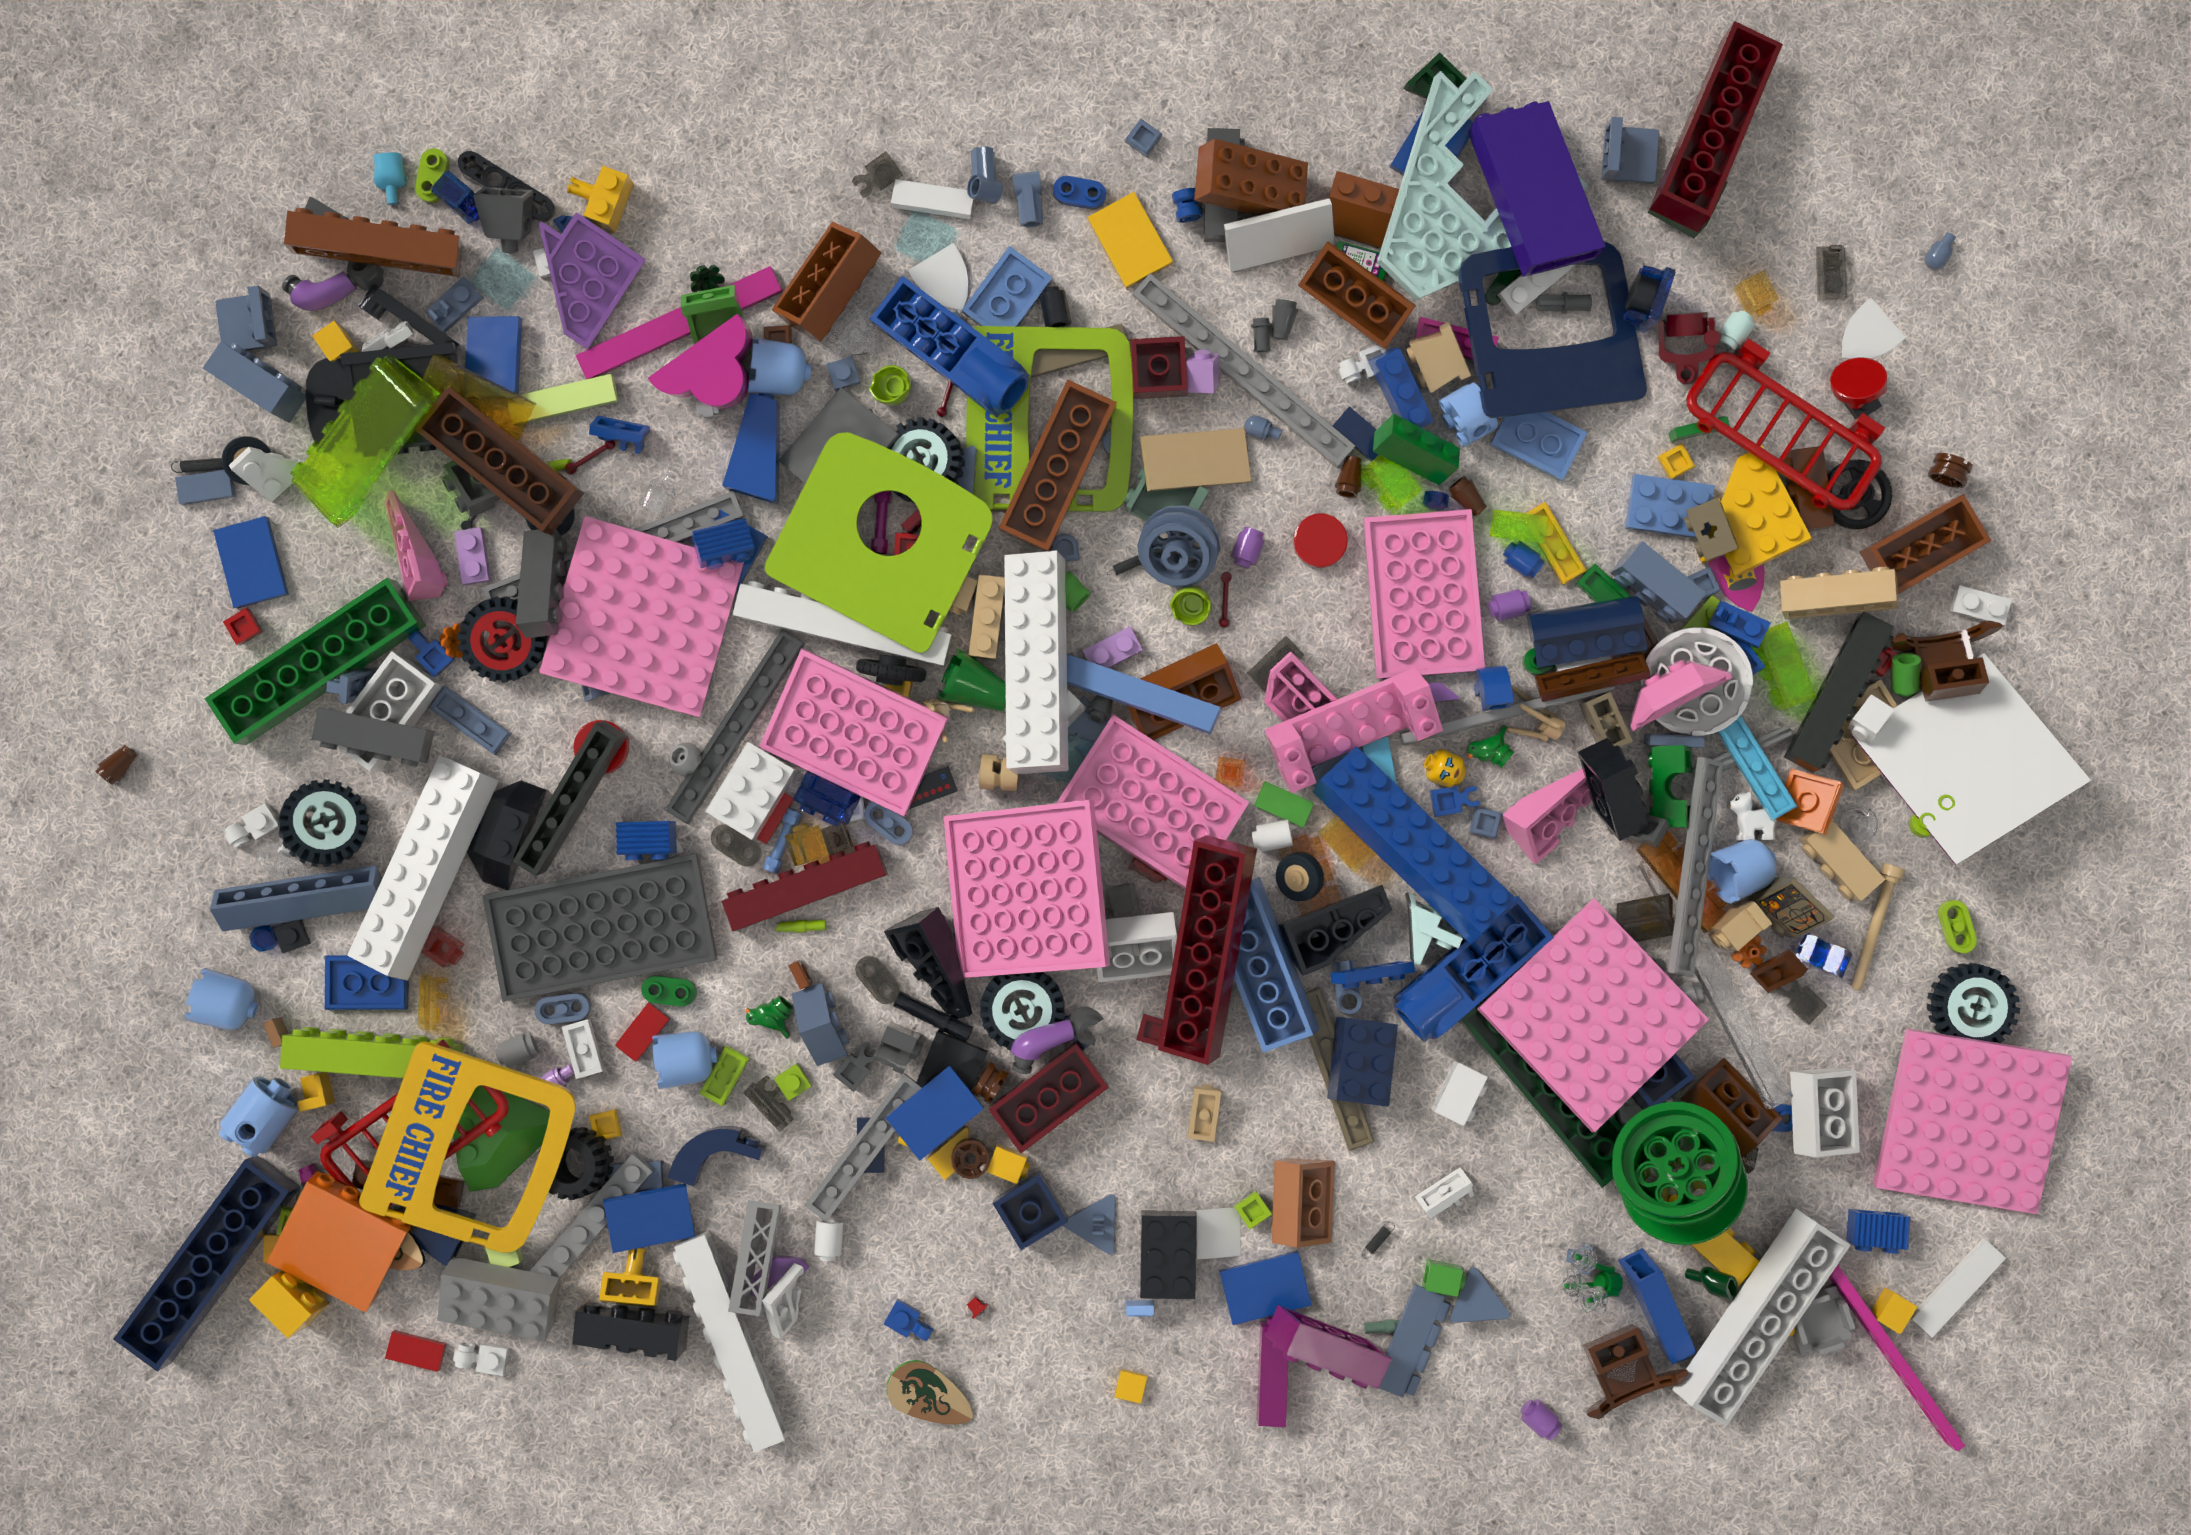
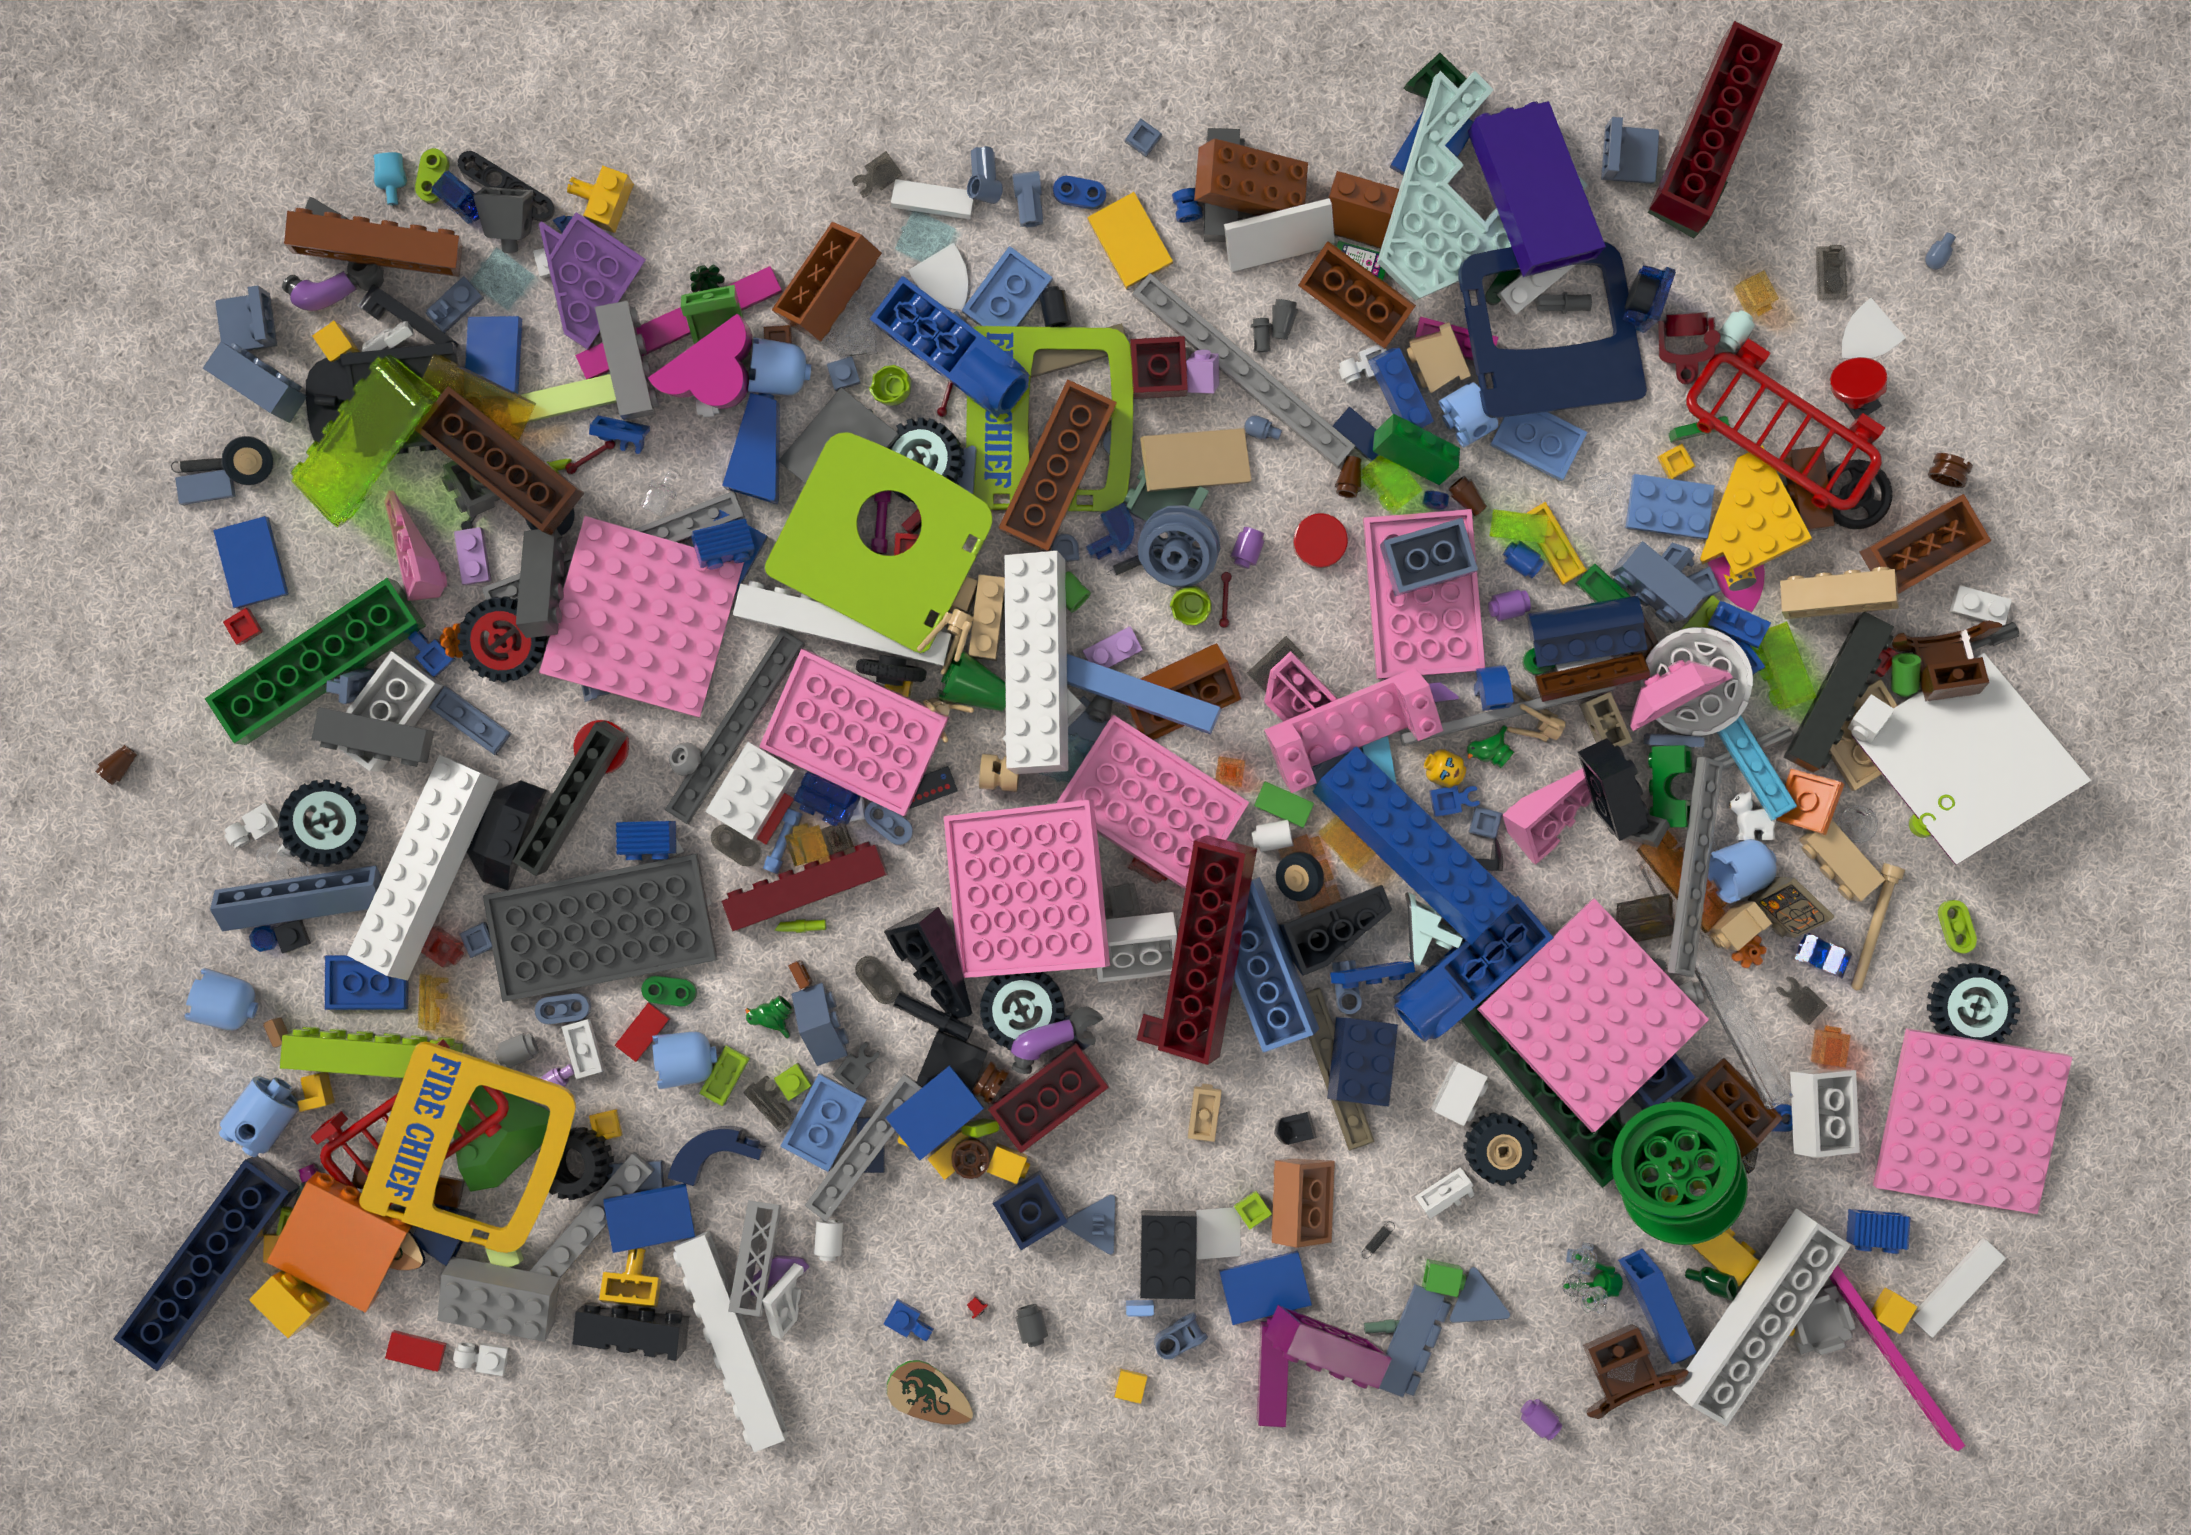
white wing [229,447,309,502] -> none
dark grey hinge [873,1022,924,1075] -> none
dark tan brick [1684,498,1739,561] -> none
reddish brown plate [1750,949,1808,993] -> none
none -> sand blue tile [459,922,492,958]
none -> light grey brick [595,301,659,421]
none -> medium blue plate [780,1073,868,1172]
none -> tan plant [917,609,974,675]
none -> lime tile [961,1118,1000,1138]
none -> dark grey brick [1015,1304,1048,1347]
none -> clear blue brick [1086,502,1134,560]
none -> sand blue piece [1154,1312,1208,1360]
none -> black plate [1274,1111,1317,1145]
none -> sand blue brick [1380,518,1478,597]
none -> black wheel [1463,1112,1538,1186]
none -> black plate [1474,838,1503,871]
none -> sand blue tile [1662,542,1695,575]
none -> clear orange brick [1811,1025,1851,1068]
none -> dark grey axle [1970,622,2020,650]

